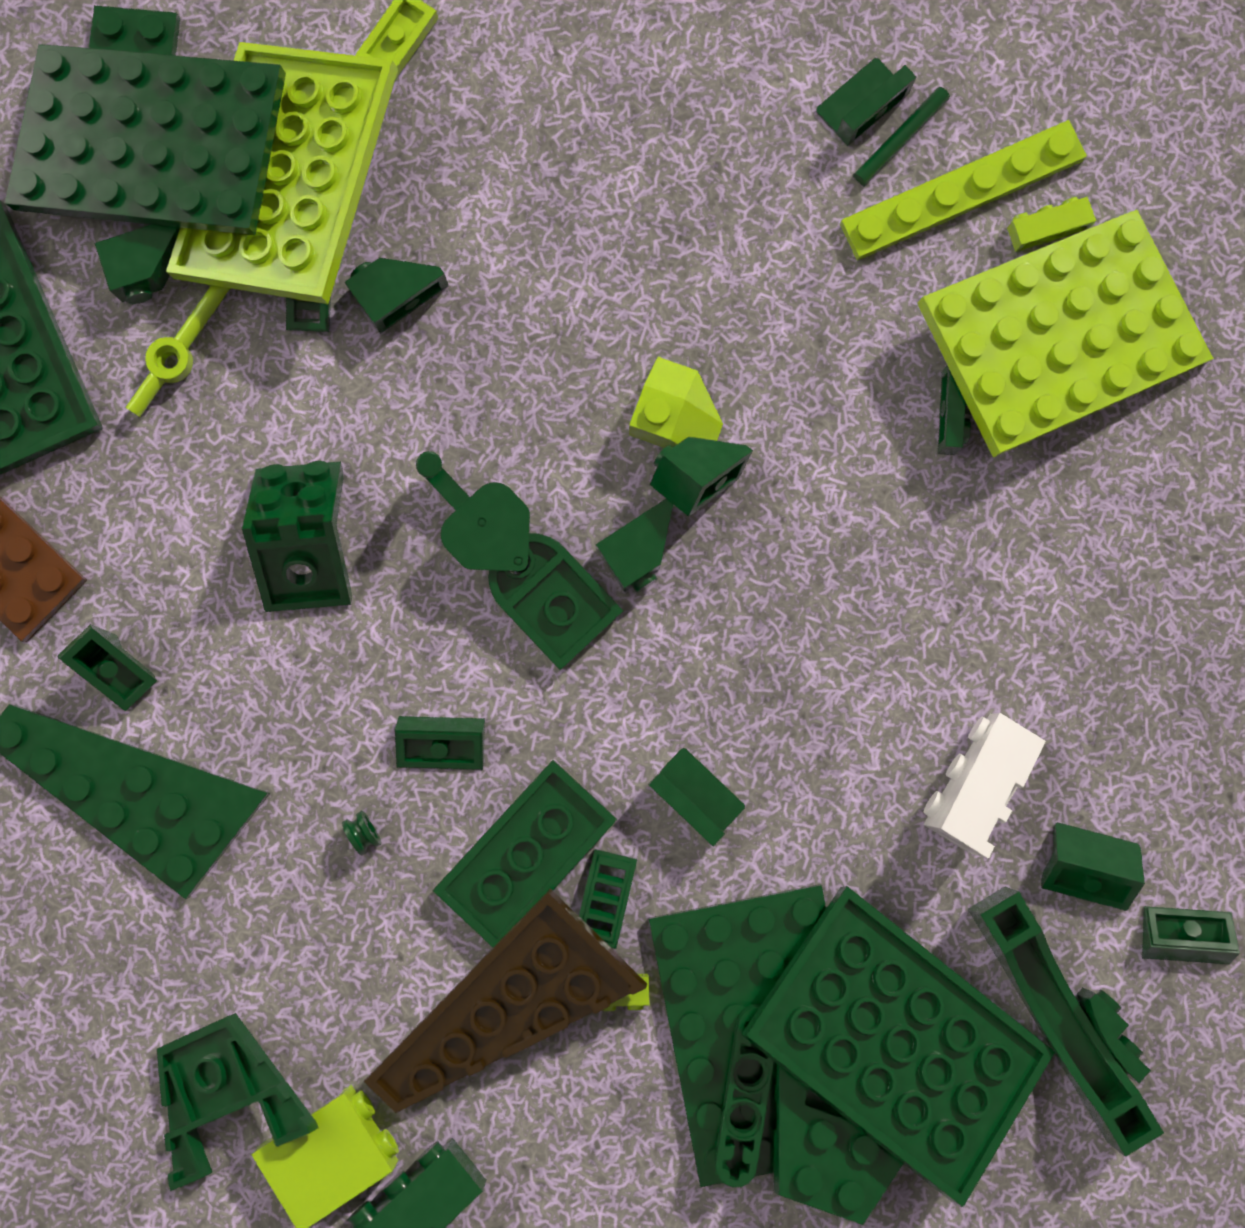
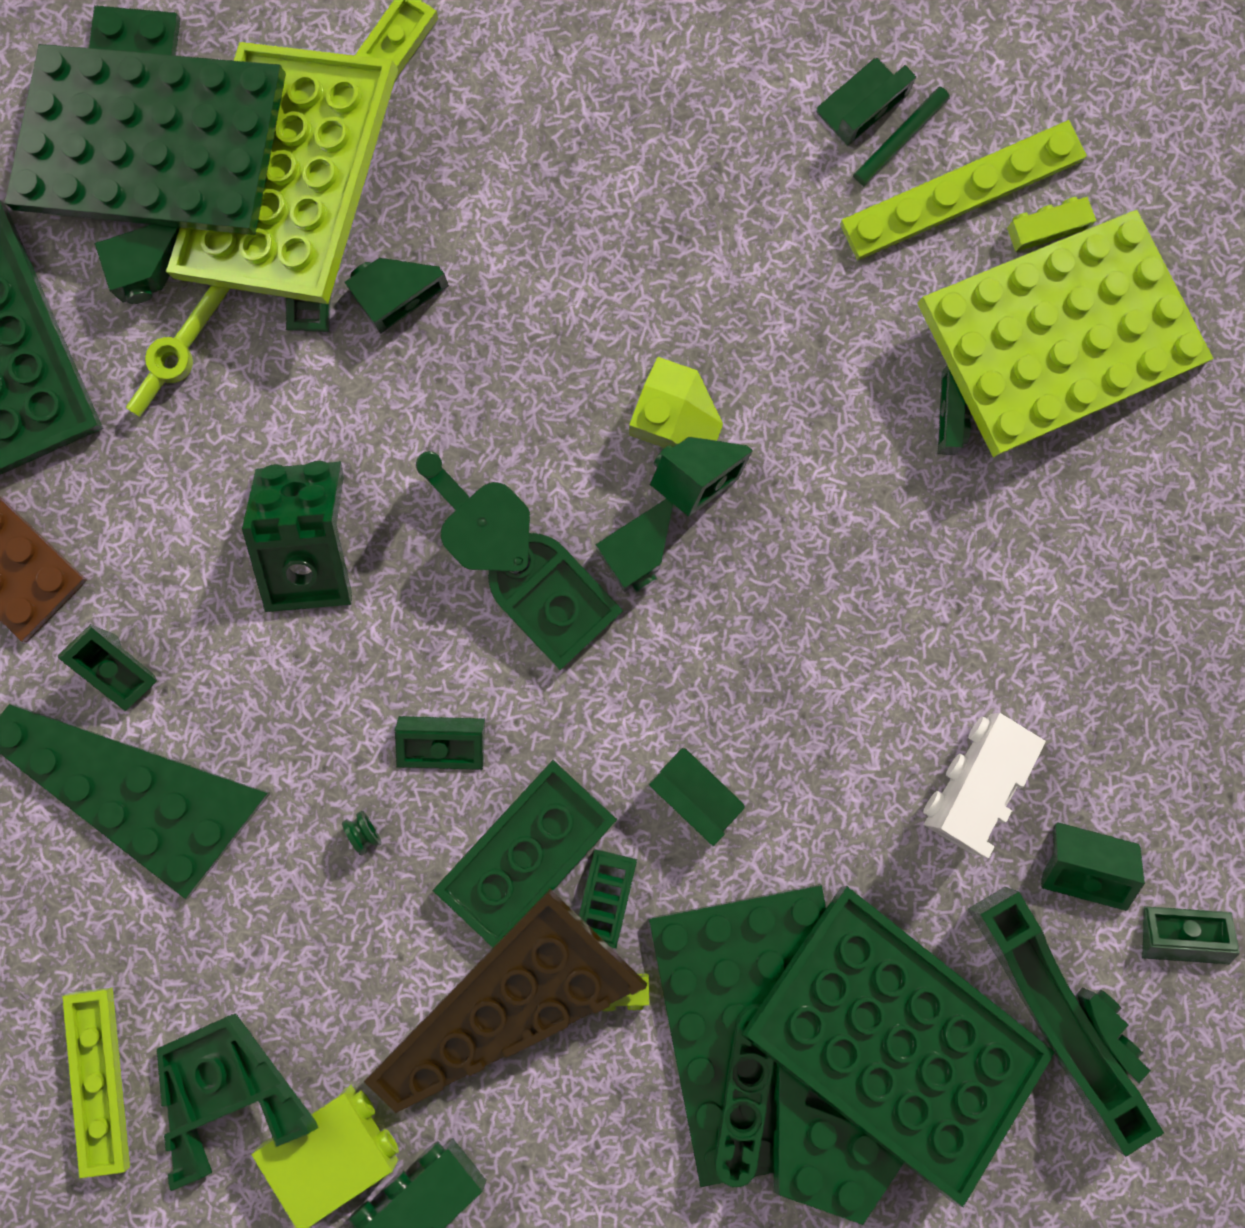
none -> lime plate [62,987,130,1178]

